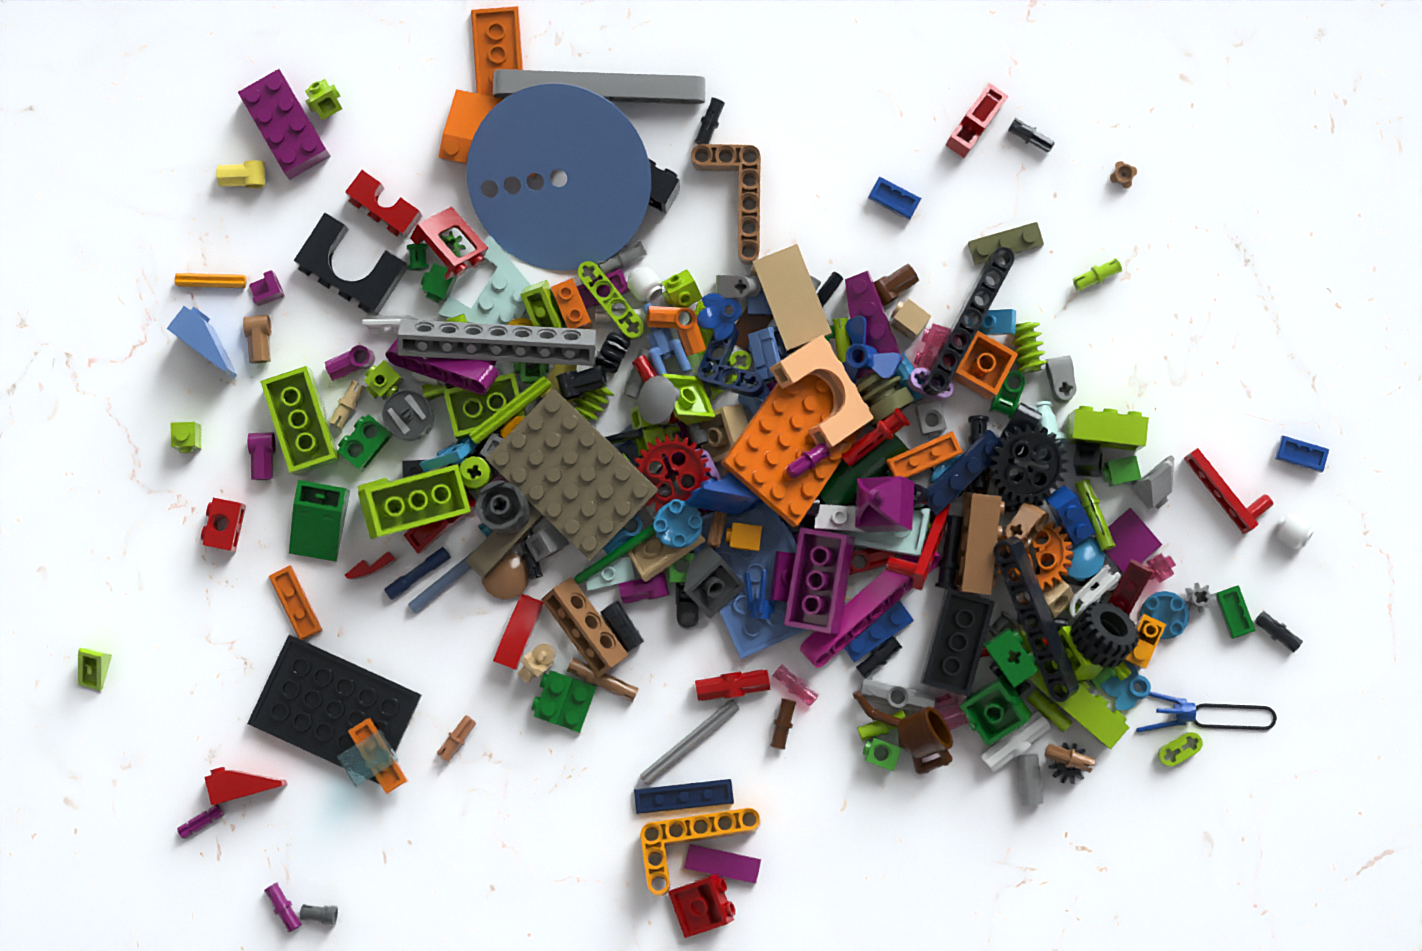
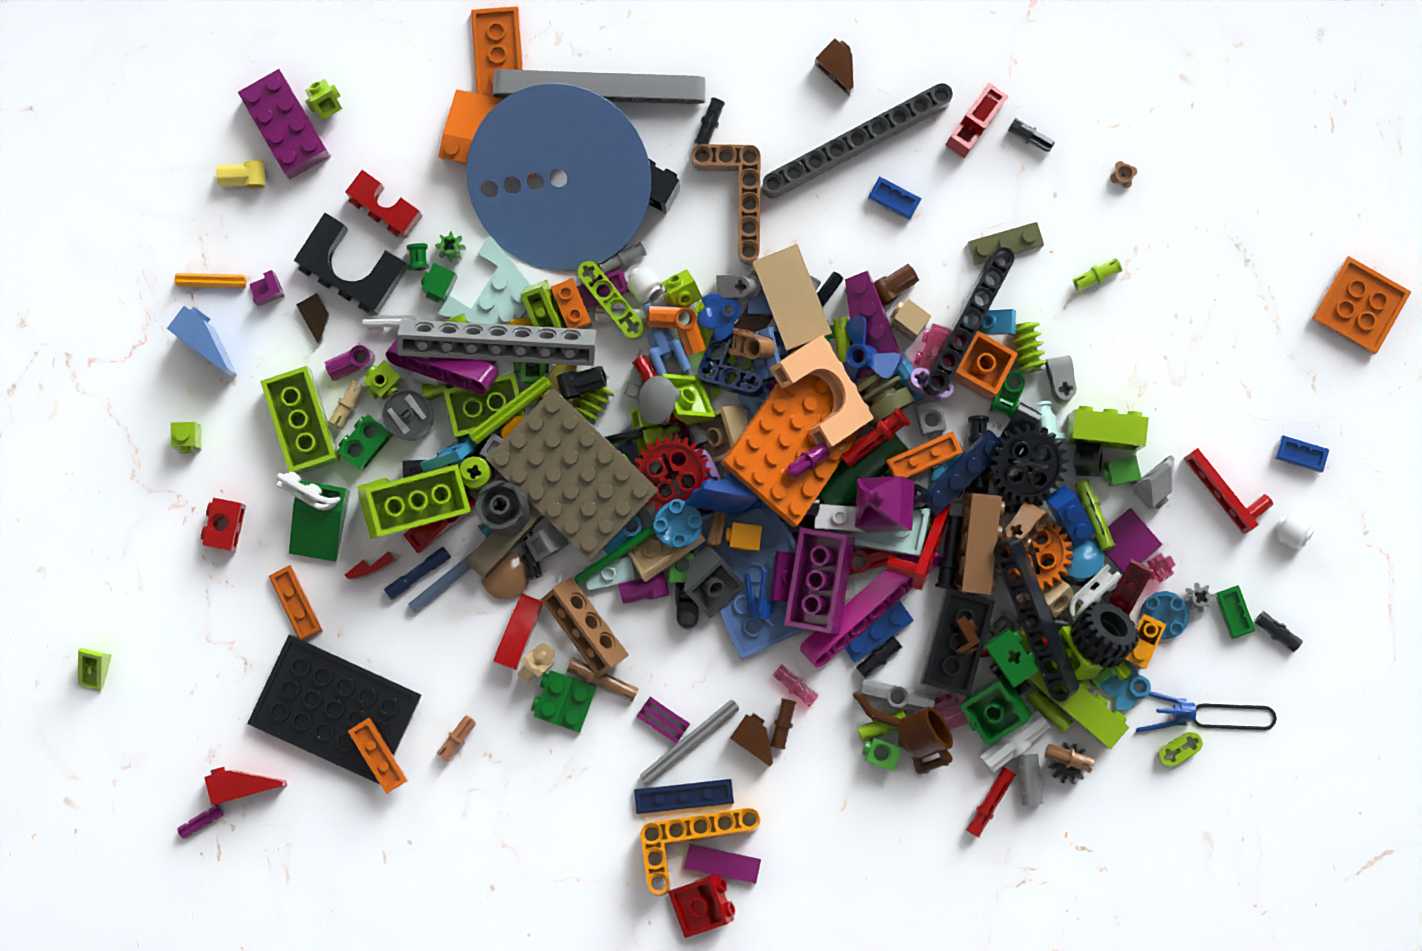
medium nougat piece [243,314,272,364] -> none
magenta piece [247,432,276,480] -> none
magenta pin [263,882,302,933] -> none
dark grey pin [300,904,338,926] -> none
clear light blue plate [337,730,399,787] -> none
window [410,206,488,280] -> none
black gear [595,331,630,374] -> none
black axle [600,601,644,653] -> none
red piece [695,669,771,701] -> none
none -> white piece [276,472,340,510]
none -> dark brown tile [296,293,330,344]
none -> magenta tile [636,696,690,744]
none -> medium nougat piece [728,328,776,359]
none -> reddish brown slope [730,713,773,766]
none -> dark grey beam [762,83,953,198]
none -> reddish brown slope [814,38,854,96]
none -> reddish brown bracket [954,616,980,656]
none -> red pin [966,767,1017,838]
none -> orange plate [1311,256,1412,355]

